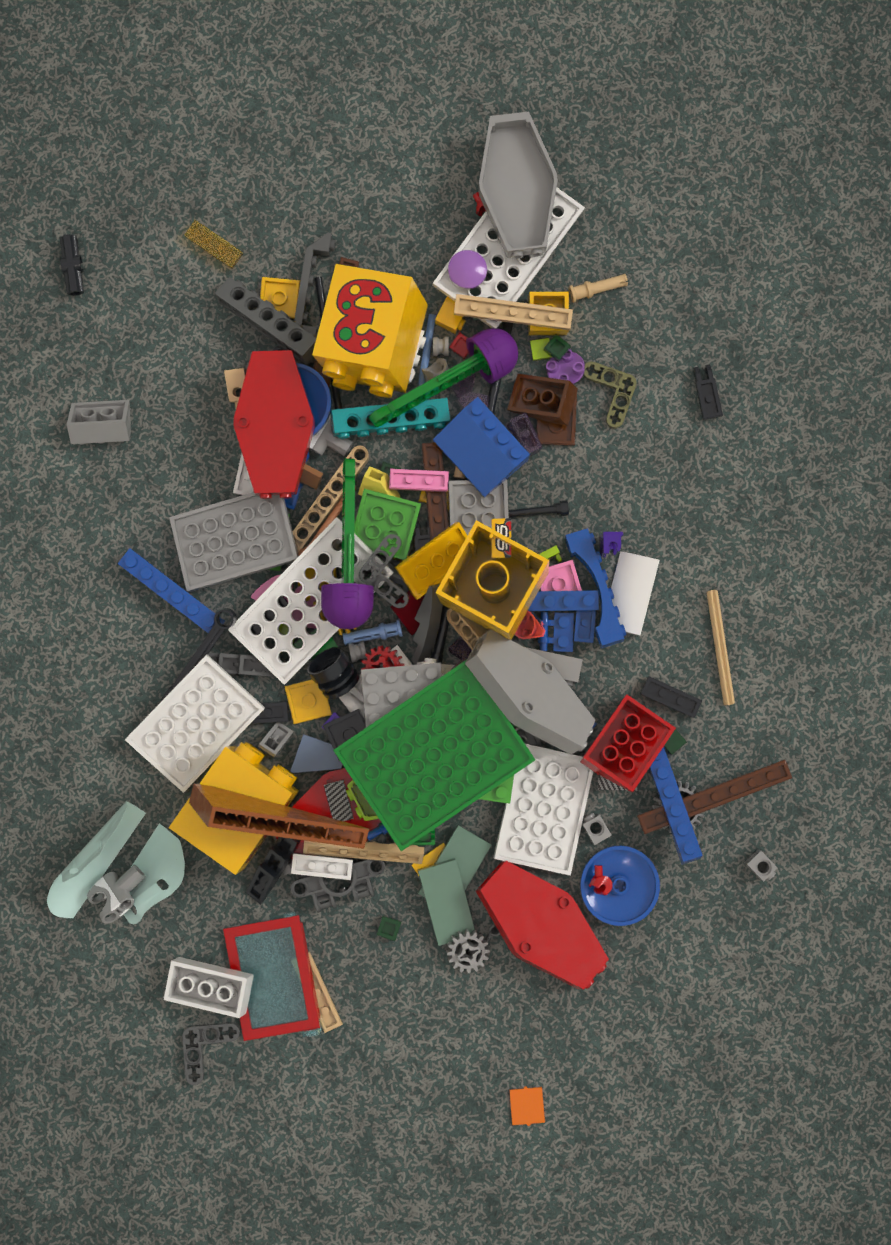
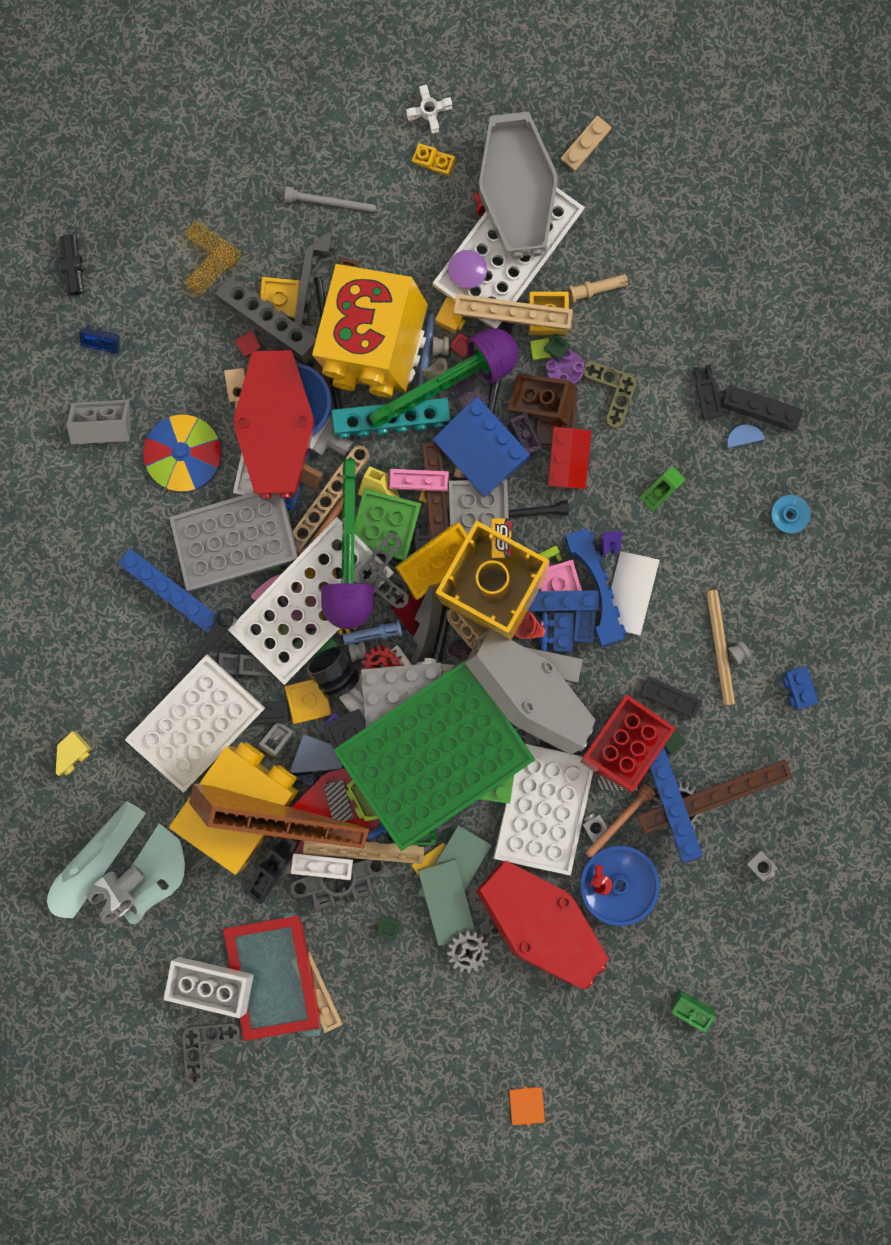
none -> light yellow slope [56,732,91,776]
none -> clear blue plate [79,325,120,354]
none -> dish [143,415,222,492]
none -> clear yellow plate [184,241,238,297]
none -> red tile [236,331,262,358]
none -> light grey piece [284,186,377,212]
none -> dark blue arm [293,772,317,788]
none -> white pin [406,84,453,134]
none -> yellow slope [412,143,457,177]
none -> red slope [547,427,591,489]
none -> tan plate [560,116,612,172]
none -> nougat piece [586,784,656,857]
none -> bright green slope [640,466,686,511]
none -> green hinge [671,990,716,1034]
none -> black brick [721,385,804,432]
none -> medium blue tile [726,425,765,449]
none -> light grey wheel [727,641,751,665]
none -> dark azure dish [771,495,811,534]
none -> blue bracket [782,666,818,710]

